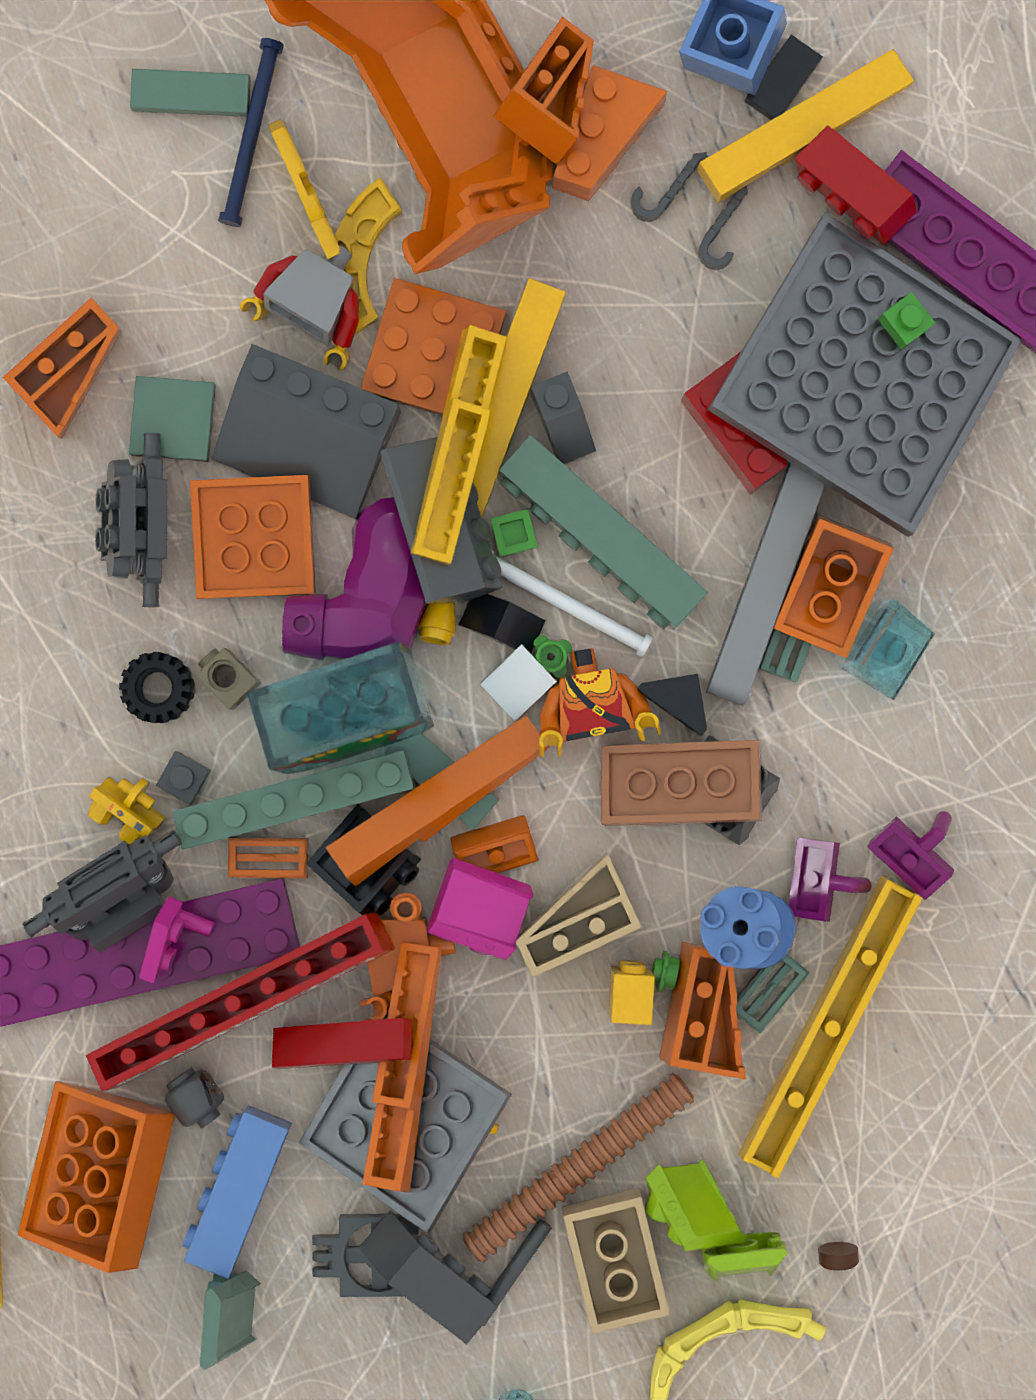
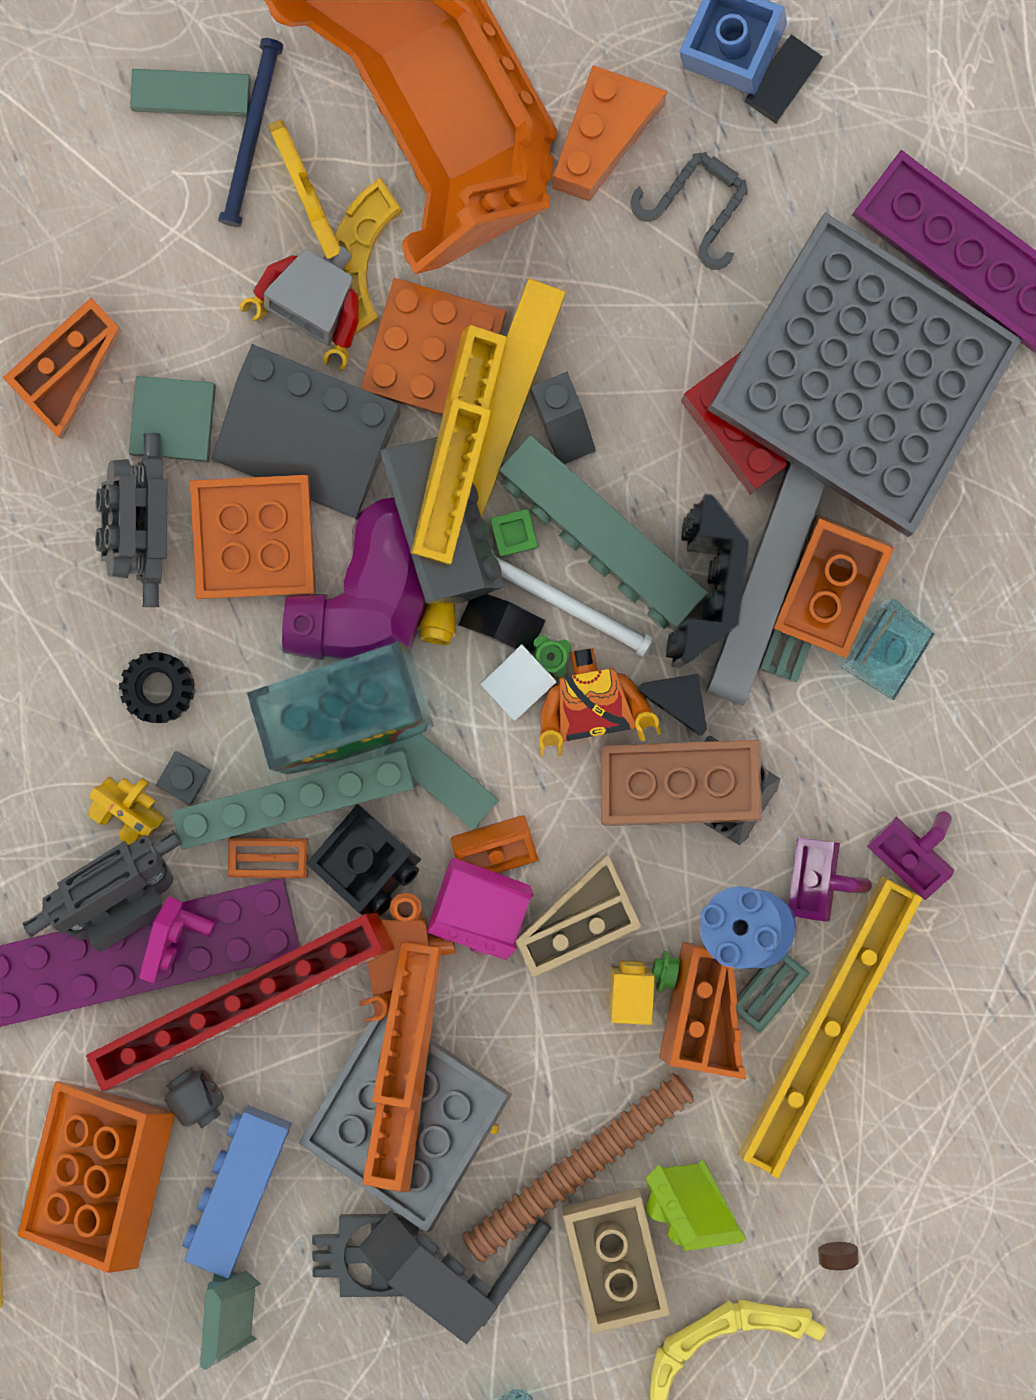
dark tan brick [196,648,261,710] -> none
red tile [272,1017,412,1069] -> none
orange slope [325,716,550,886] -> none
orange wedge [493,16,594,165] -> none
yellow slope [697,49,914,203] -> none
lime slope [701,1232,788,1283] -> none
red brick [794,125,917,245] -> none
bright green plate [877,292,936,350] -> none
none -> black slope [666,494,749,668]

